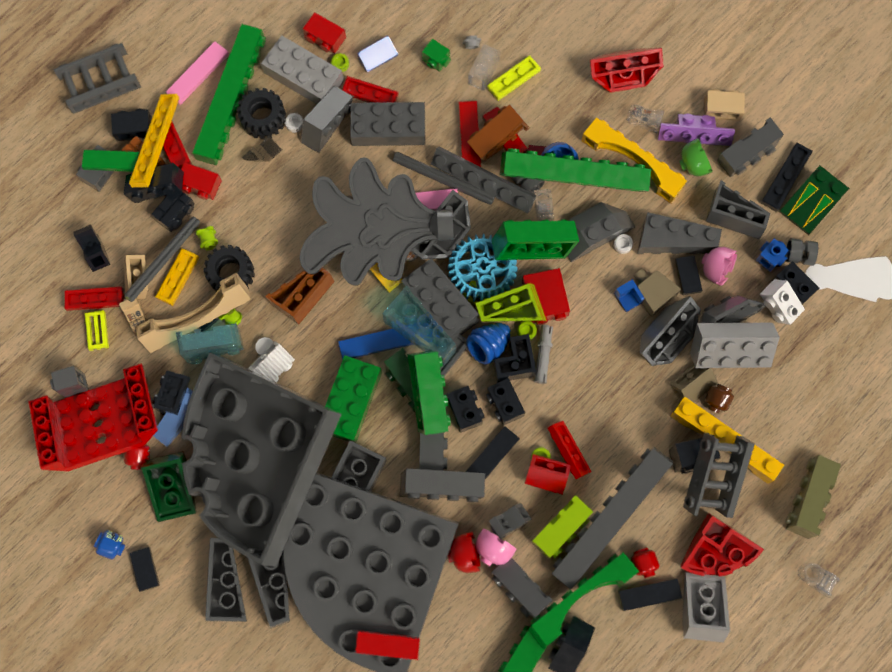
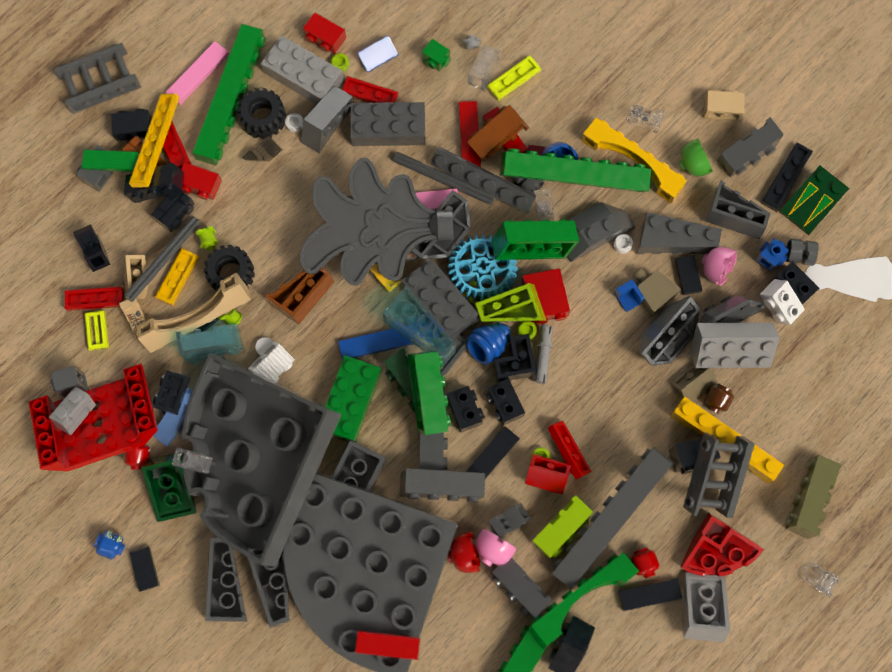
red wedge [590,48,664,93] -> none
medium lavender bracket [658,114,735,146] -> none
none -> light grey brick [49,387,96,435]
none -> clear leg [172,448,213,474]

